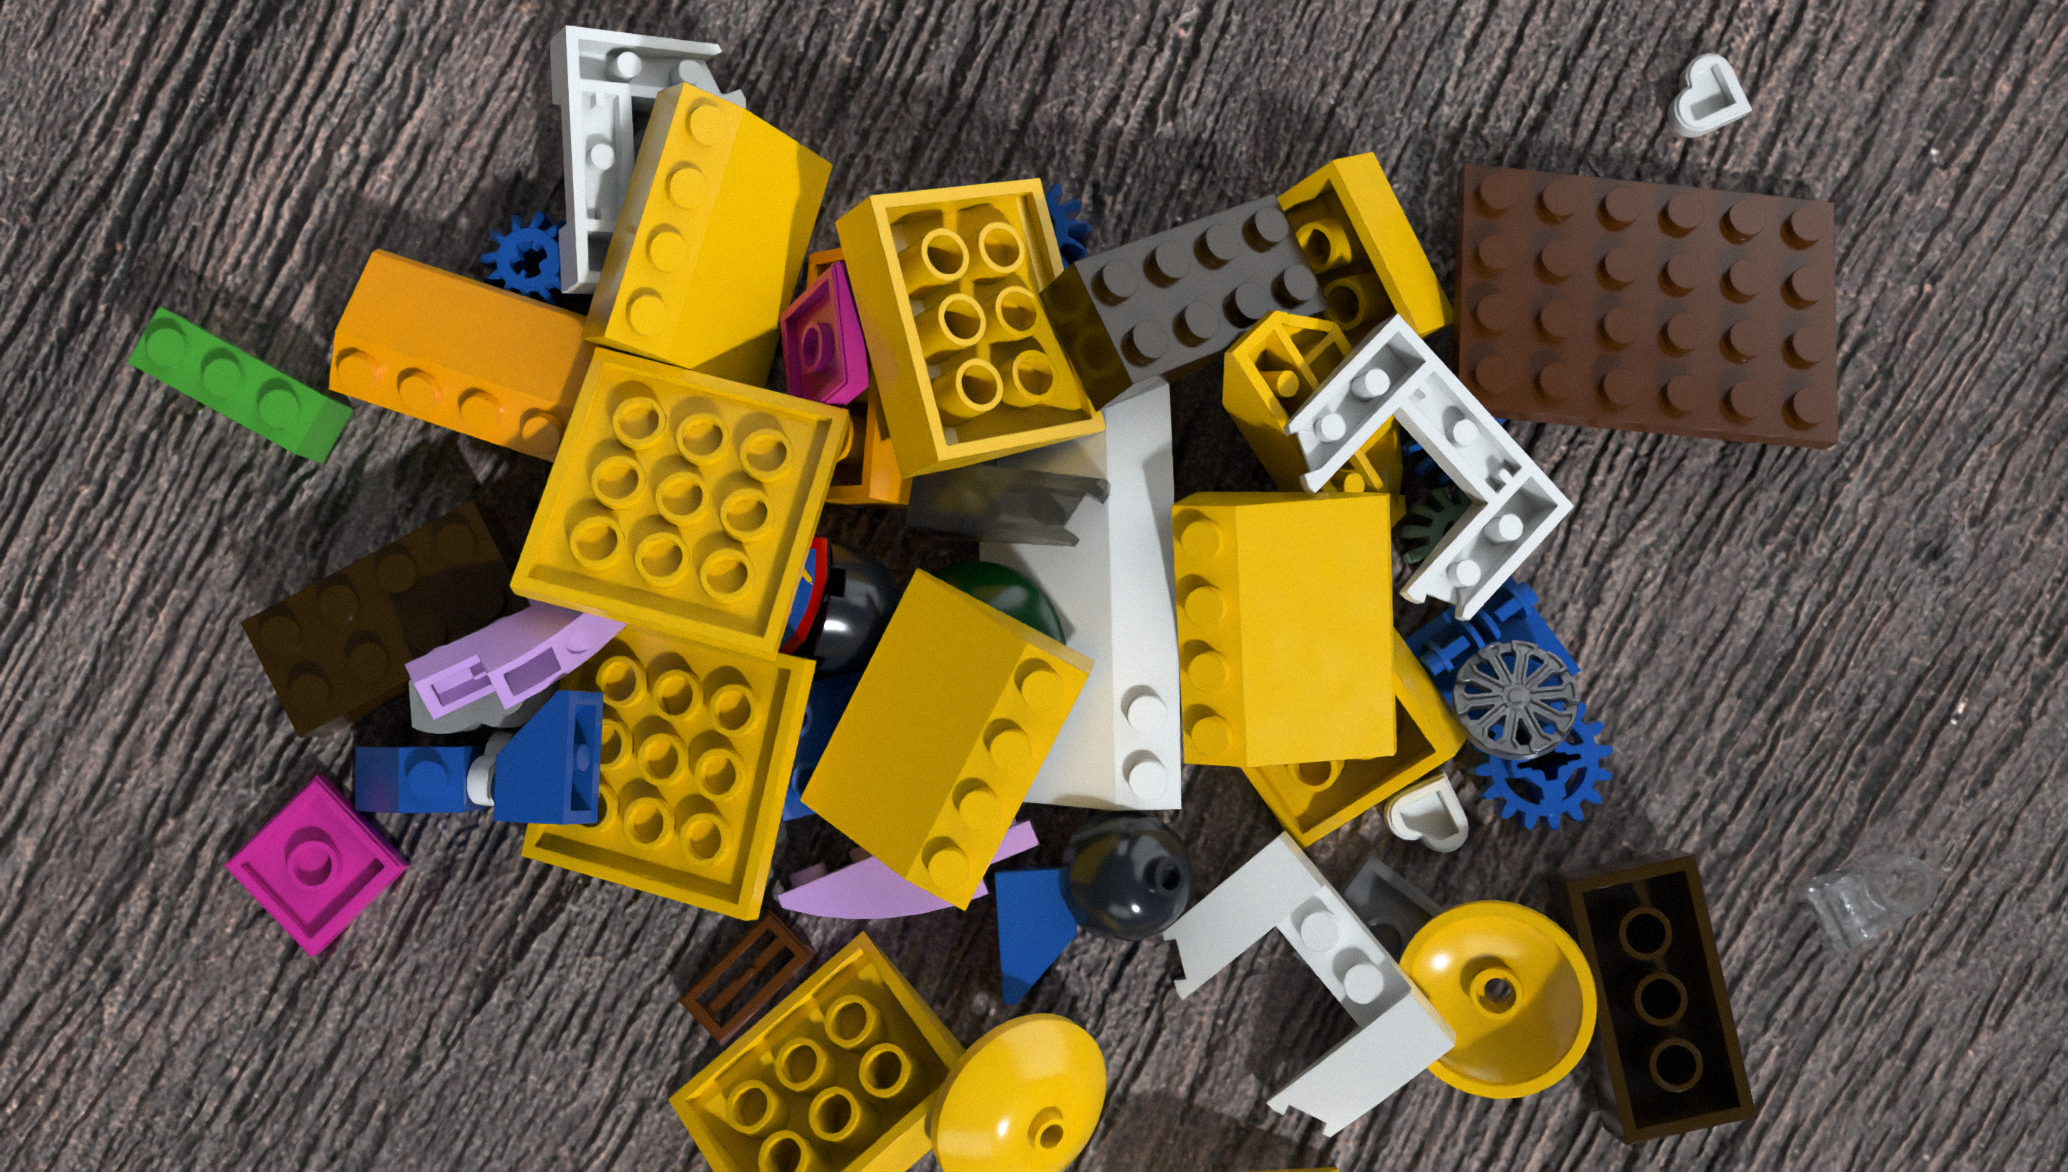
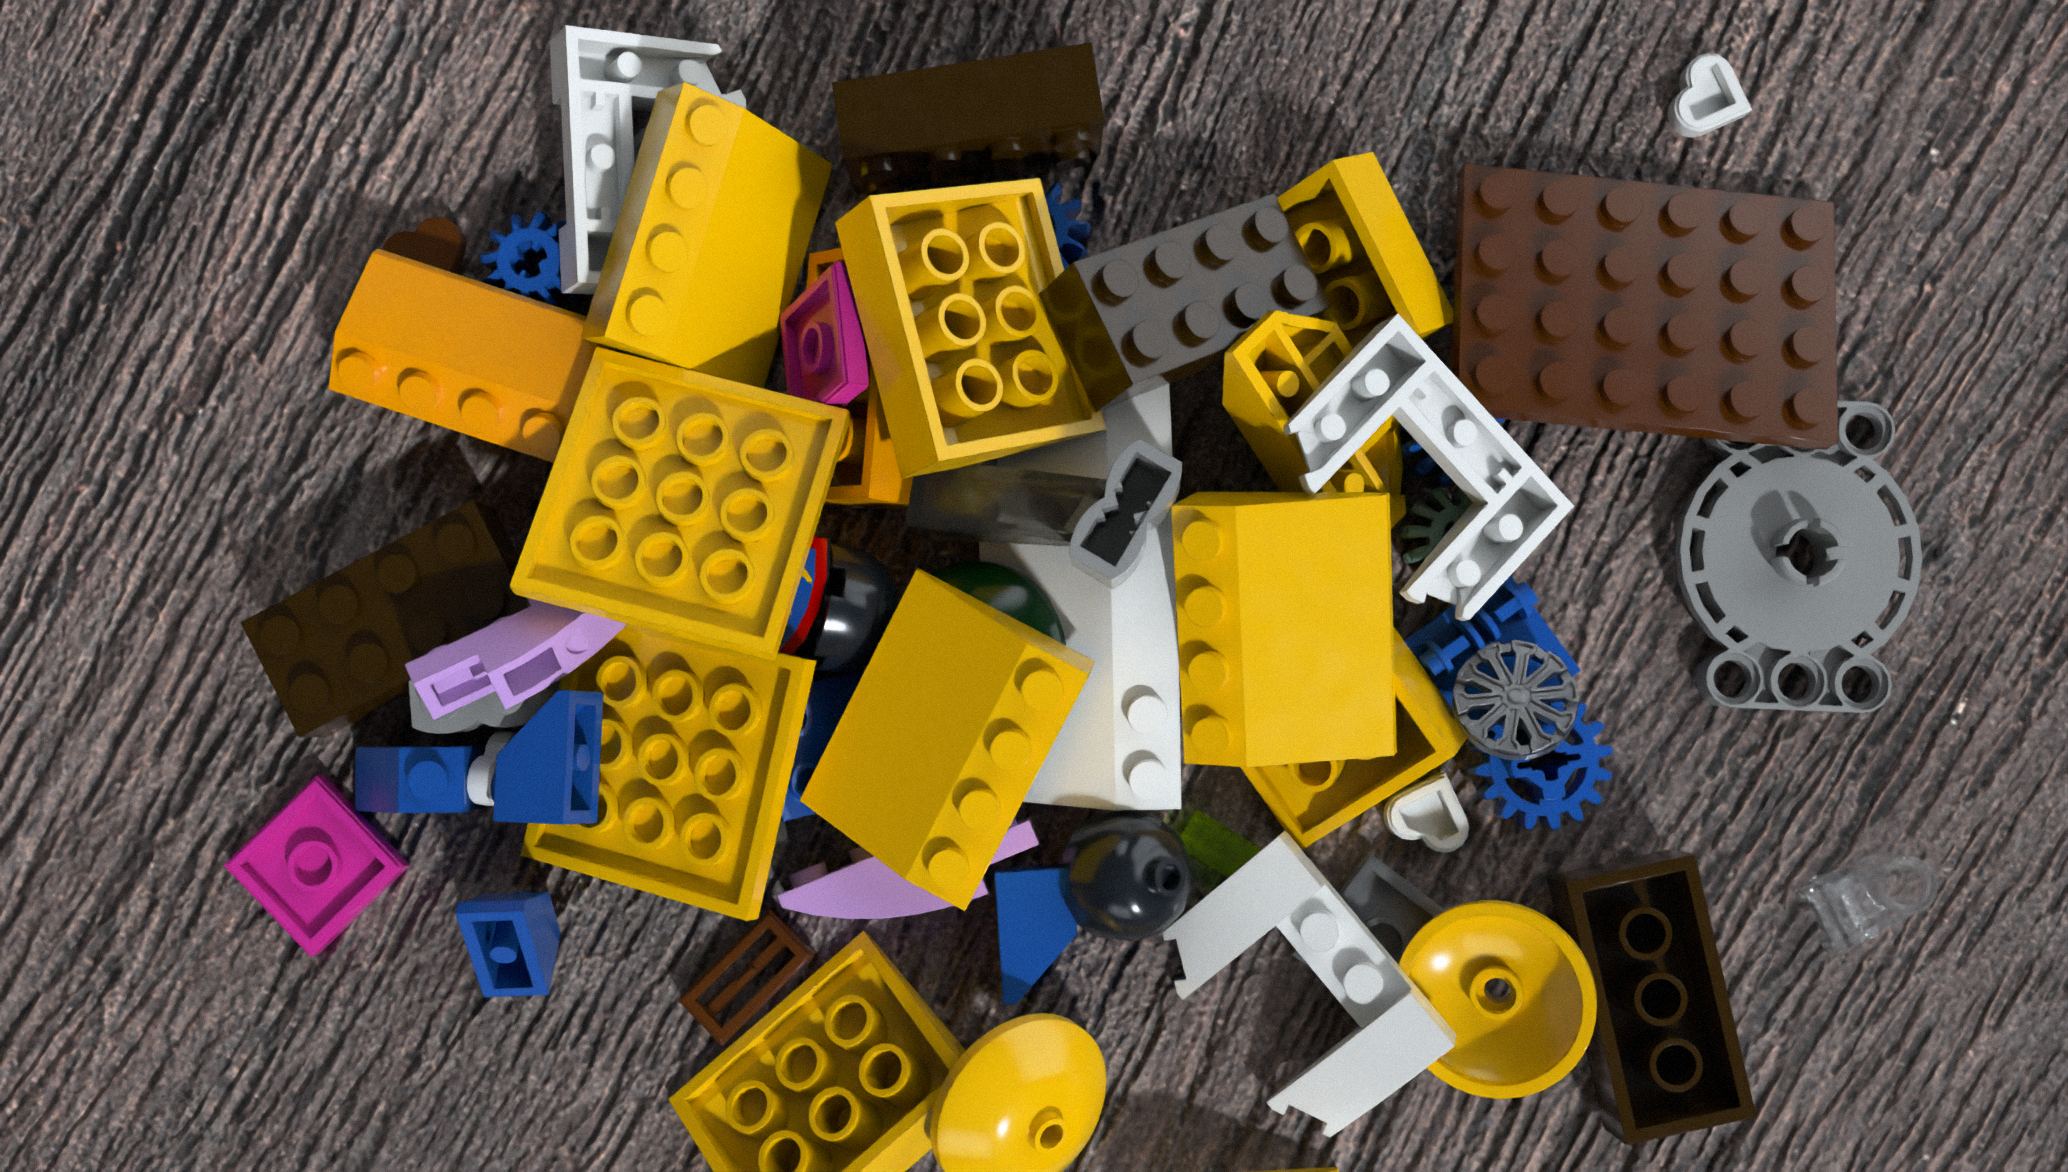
bright green brick [127,306,354,464] -> none
none -> reddish brown tile [382,217,467,274]
none -> blue slope [455,891,561,997]
none -> dark brown brick [832,42,1104,196]
none -> light grey brick [1069,438,1182,589]
none -> clear neon green piece [1179,809,1262,877]
none -> light grey piece [1675,400,1923,713]

